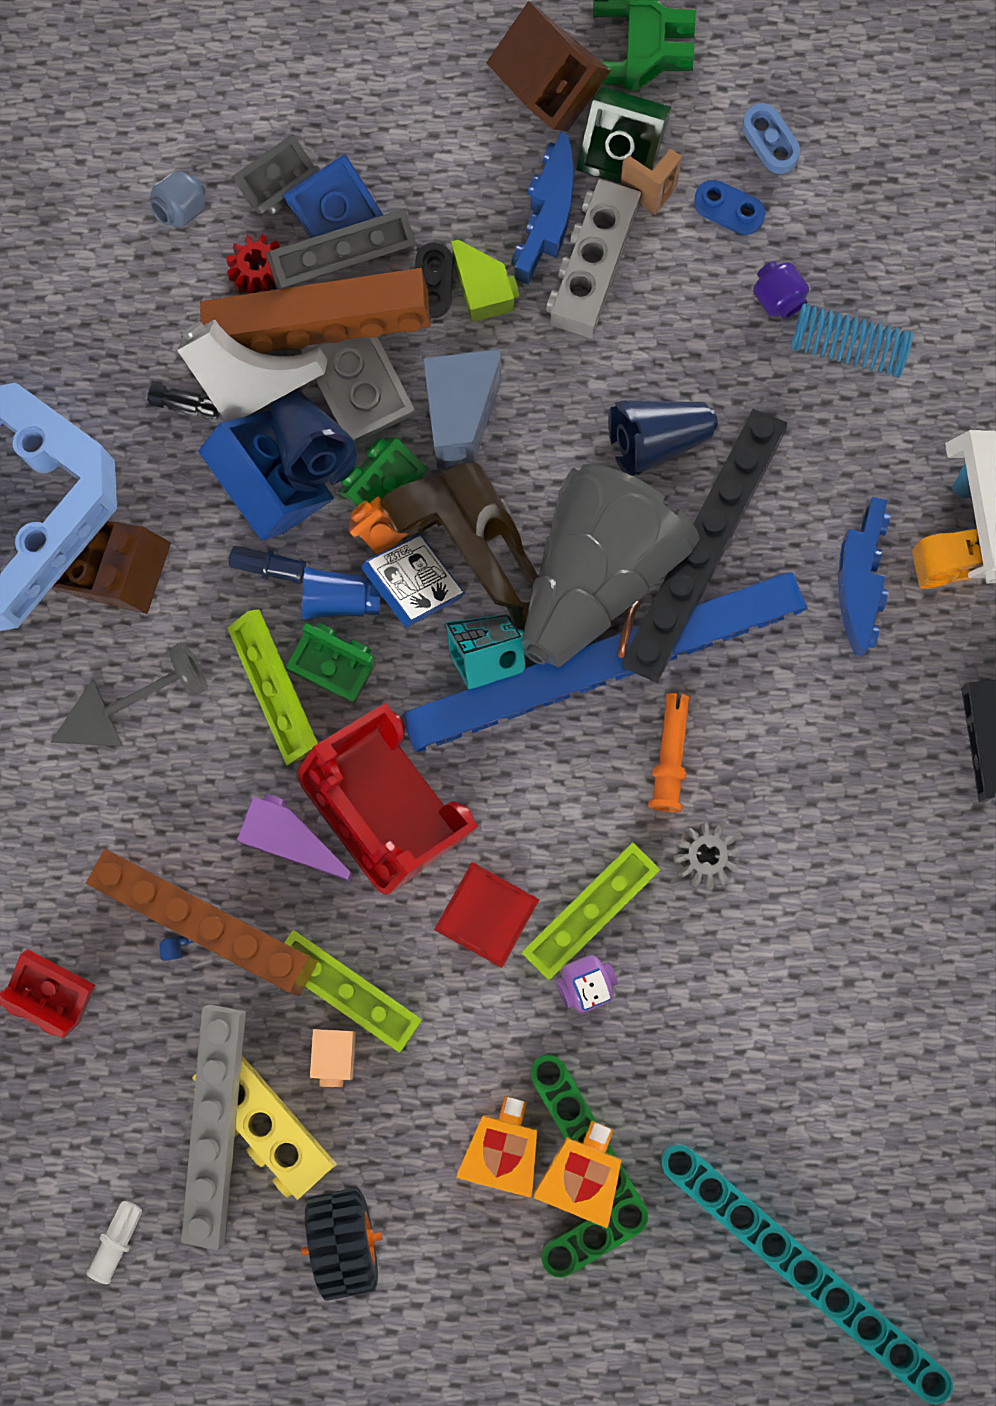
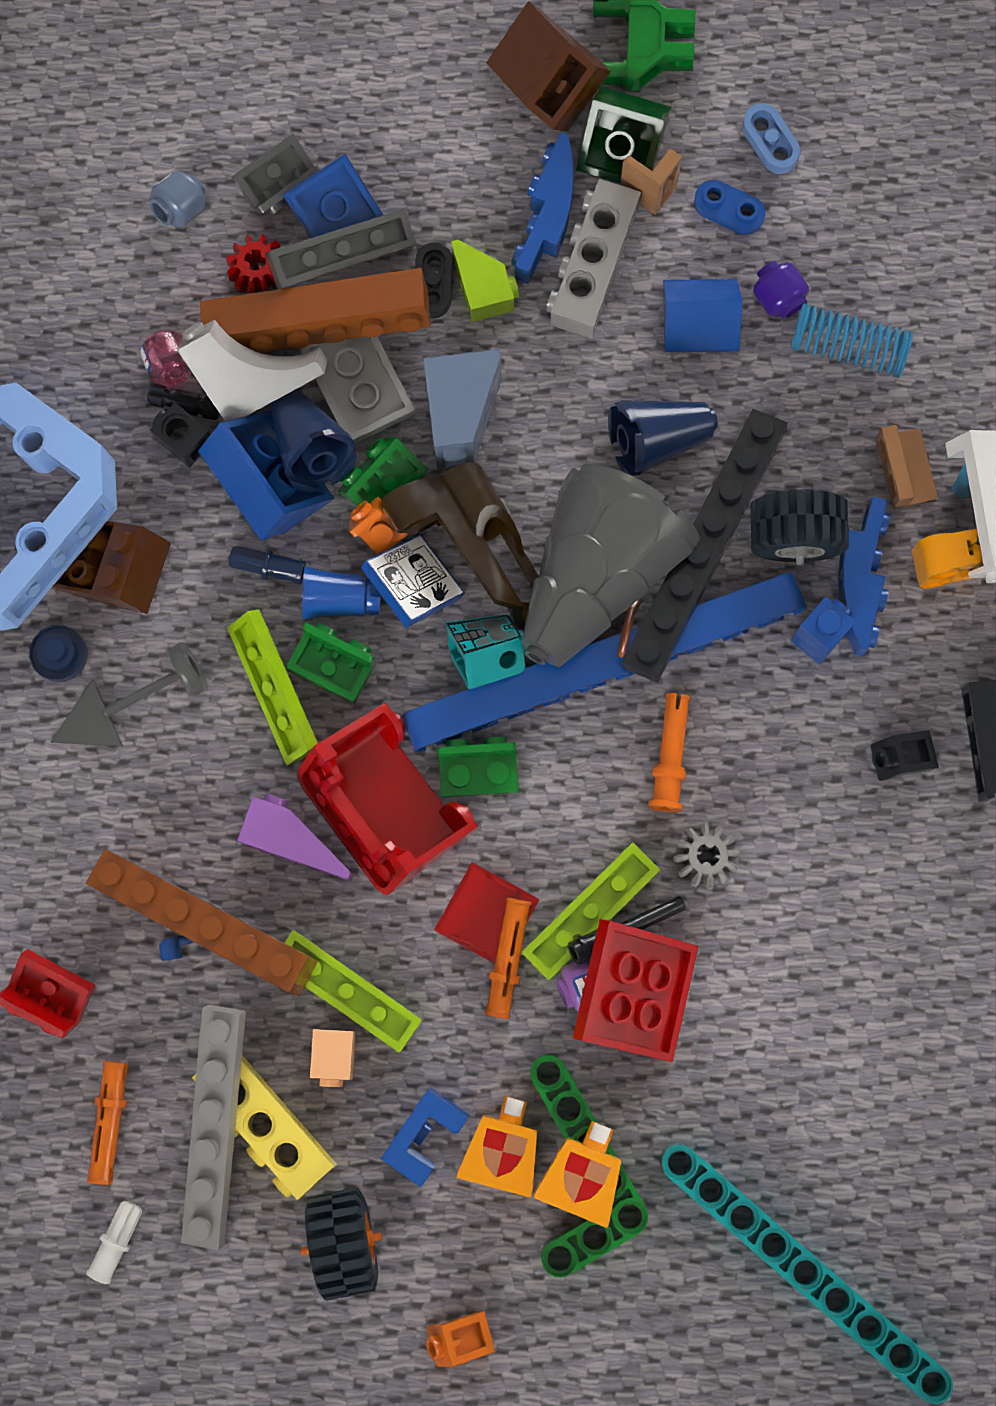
none -> dark blue plate [29,625,88,682]
none -> orange pin [87,1061,129,1185]
none -> clear pink head [140,330,192,387]
none -> black brick [150,402,211,468]
none -> blue panel [380,1087,470,1187]
none -> orange bracket [426,1311,495,1367]
none -> green bracket [437,737,519,798]
none -> orange pin [485,897,531,1019]
none -> black pin [568,896,686,964]
none -> red plate [572,919,699,1062]
none -> blue slope [663,279,742,352]
none -> black wheel [751,488,849,565]
none -> blue brick [790,596,856,665]
none -> black bracket [871,730,939,781]
none -> medium nougat panel [875,425,937,509]

